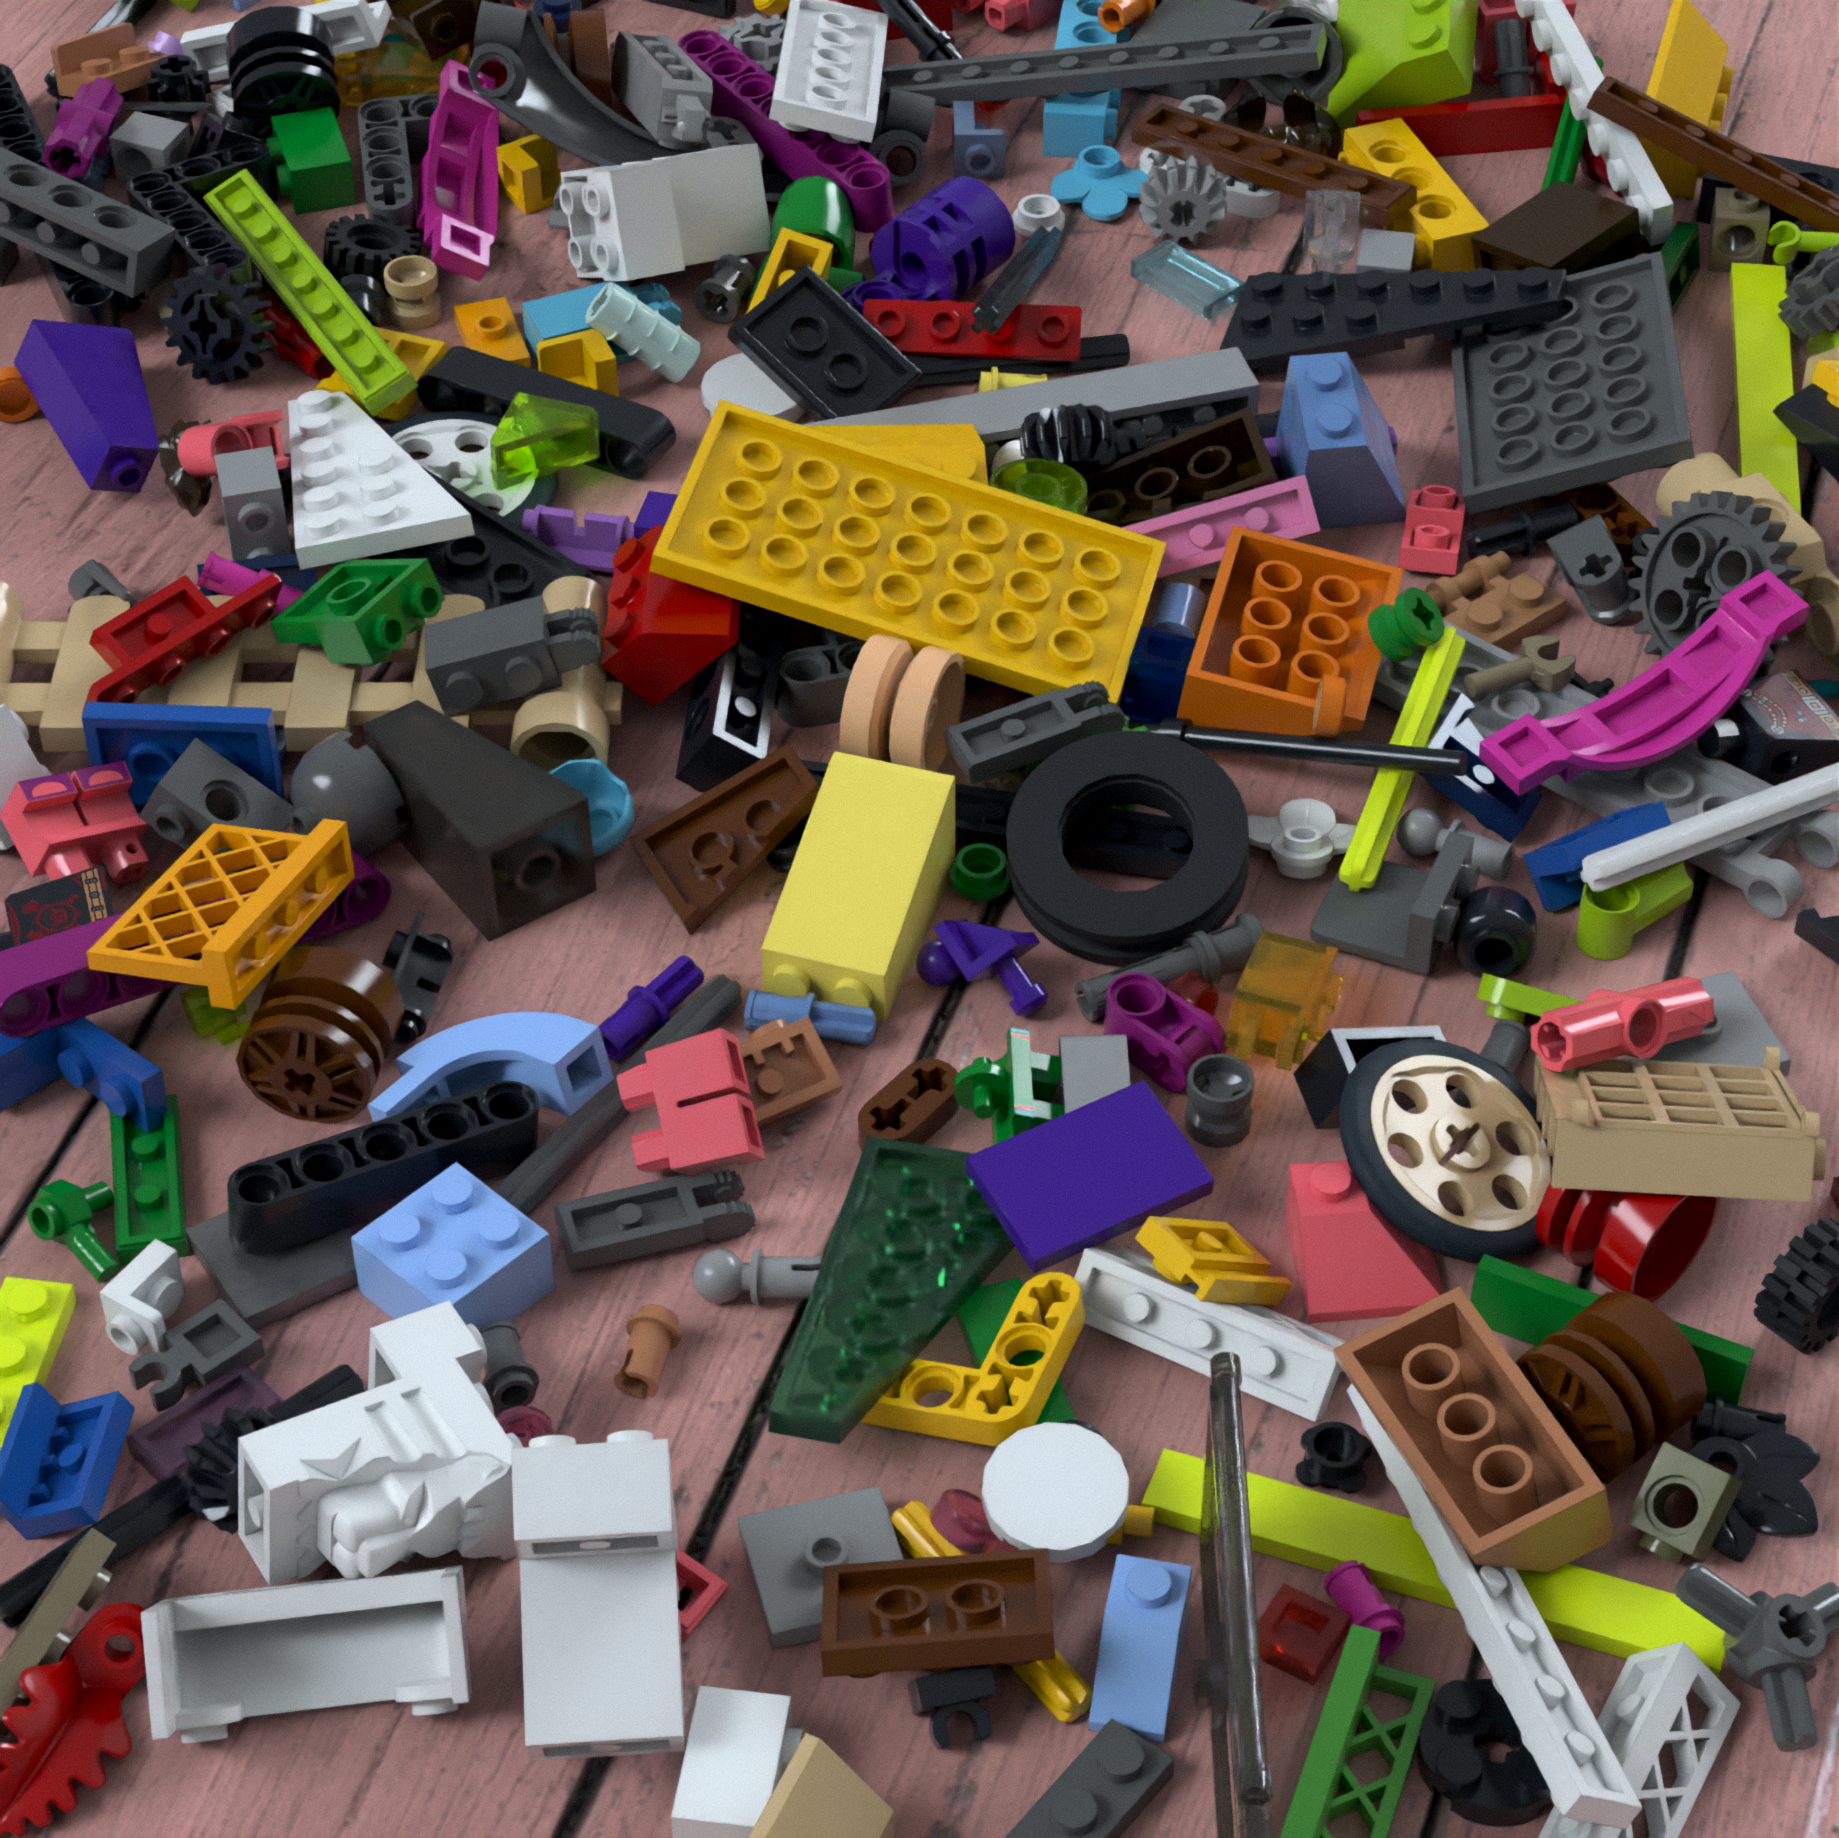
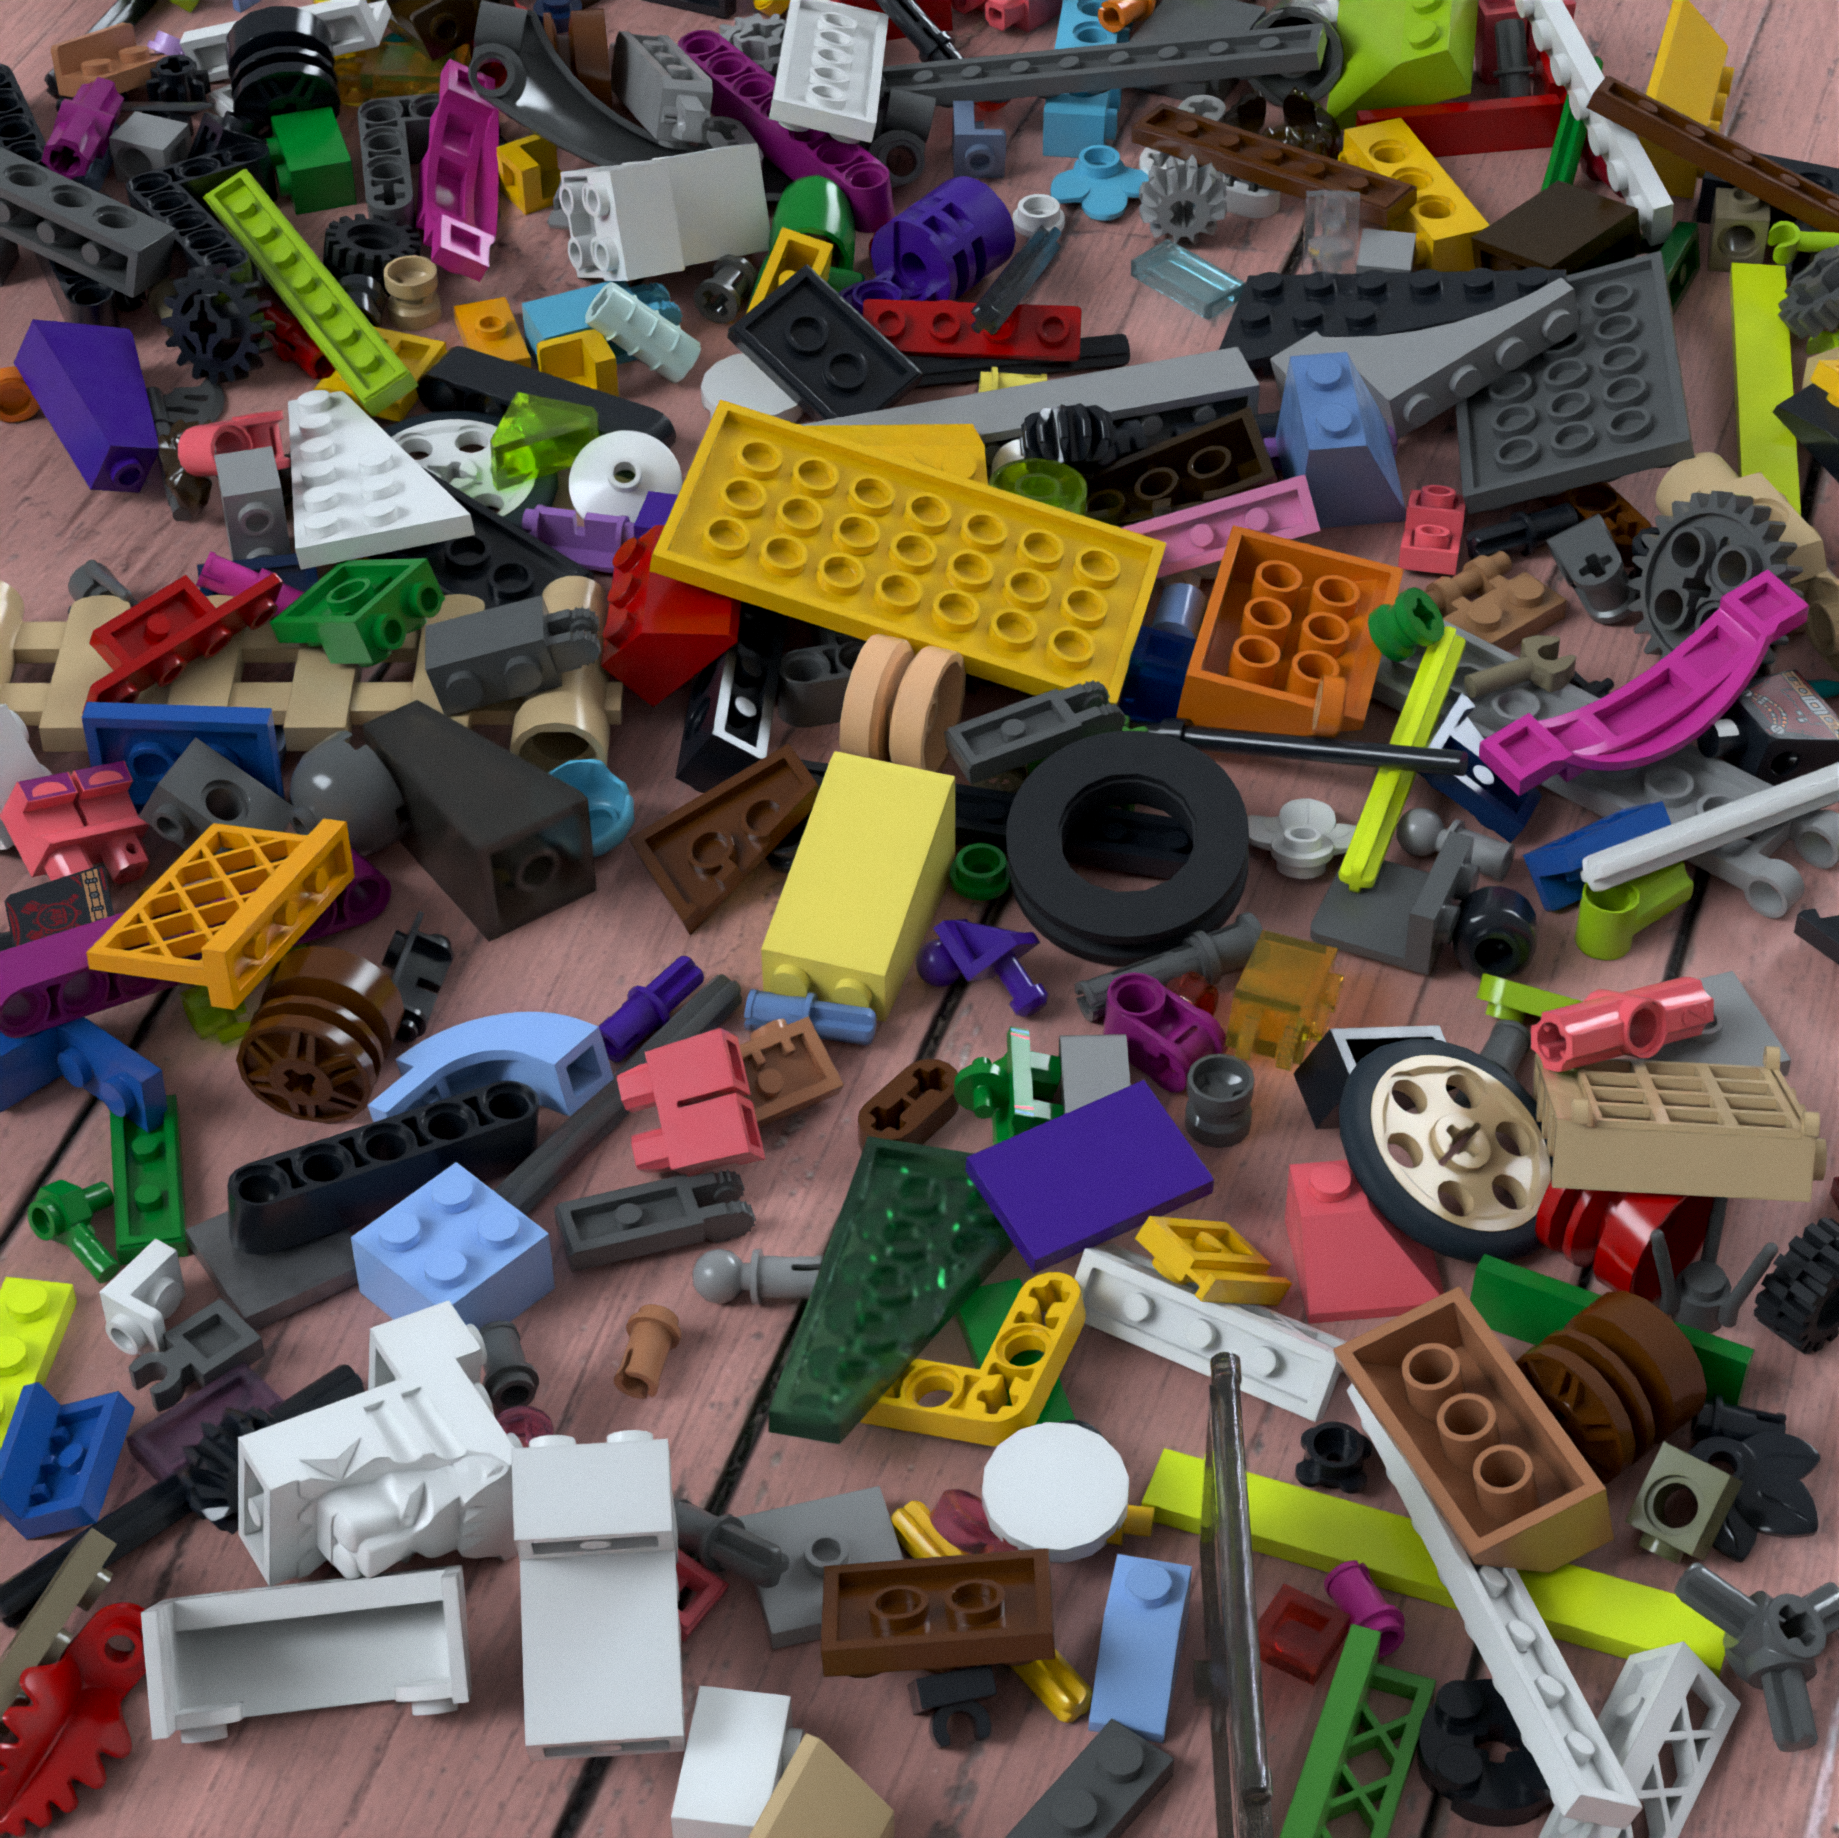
none -> dark grey piece [146,377,225,521]
none -> white dish [569,431,683,523]
none -> dark grey axle [673,1497,789,1588]
none -> light grey arch [1270,278,1581,440]
none -> dark grey plant [1650,1197,1778,1333]

